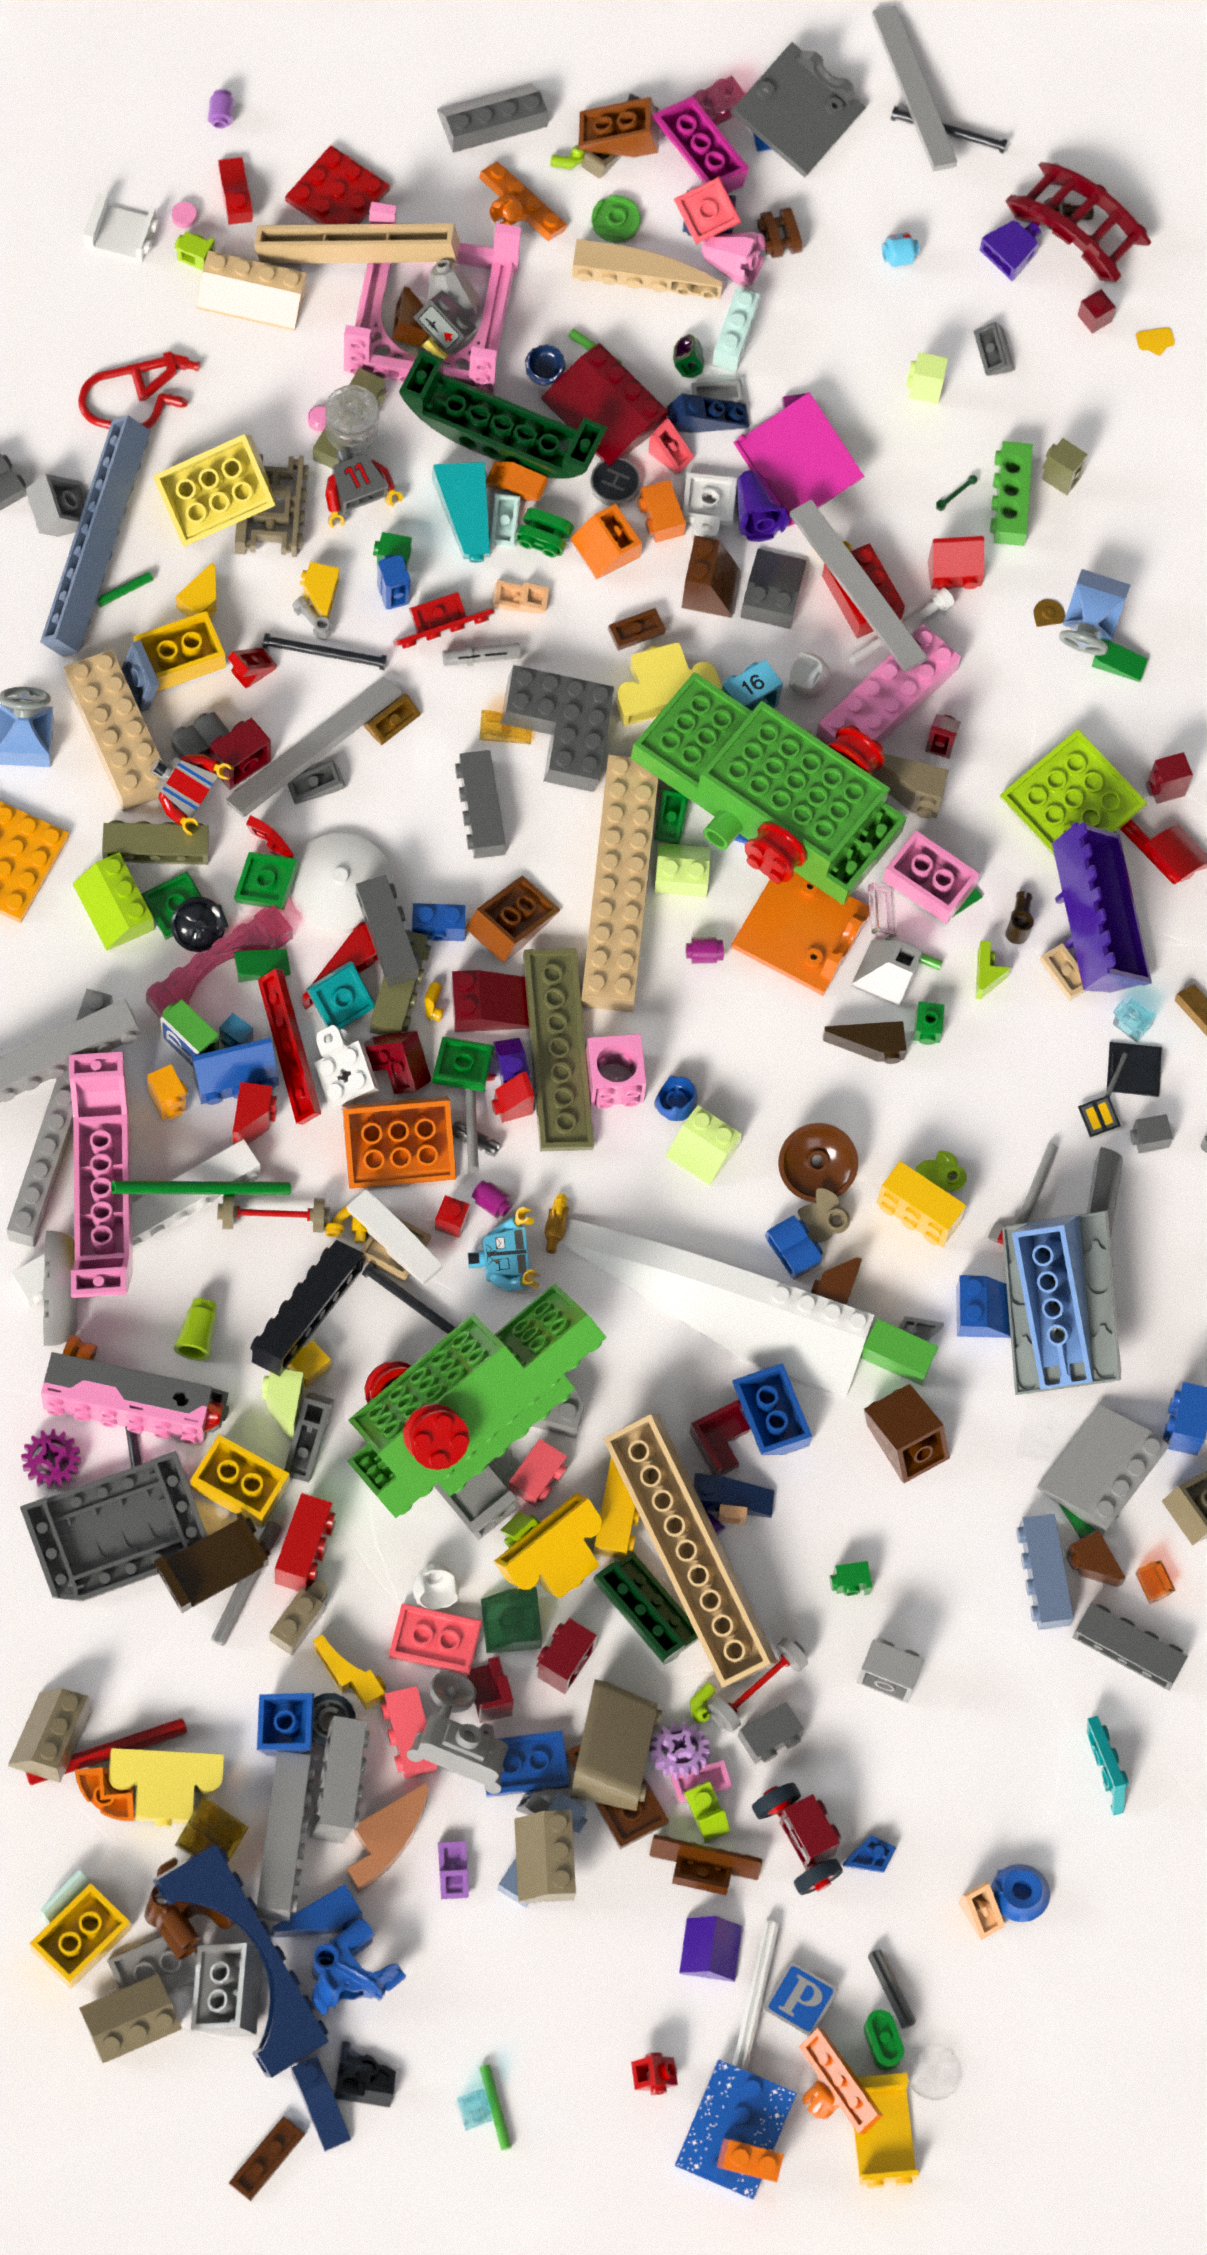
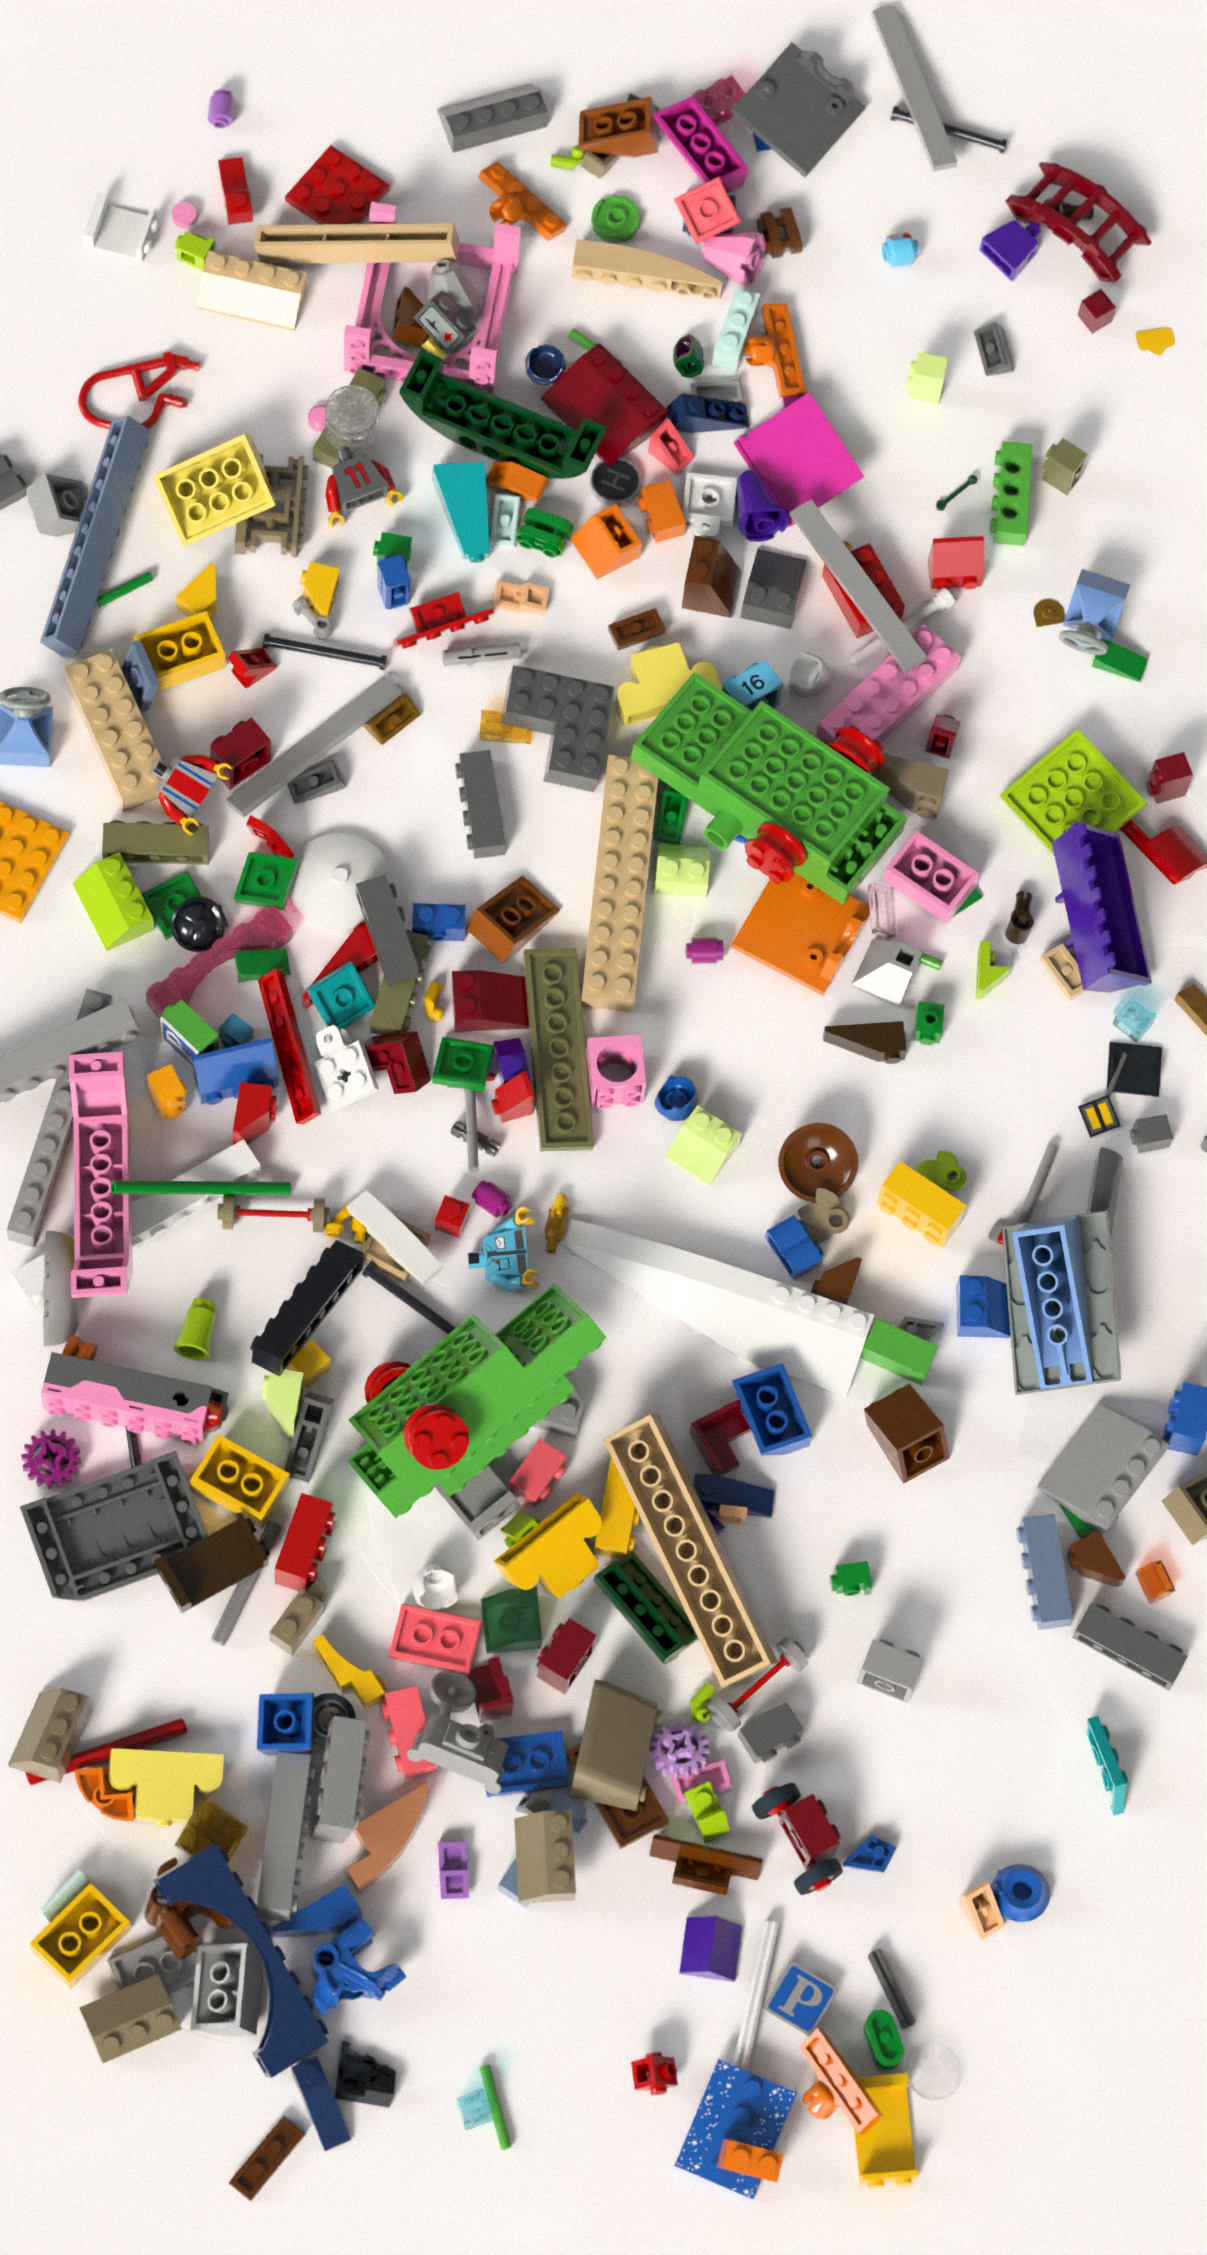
dark grey brick [171,712,230,758] -> none
orange slope [341,1096,456,1189] -> none
none -> orange plate [744,303,806,397]

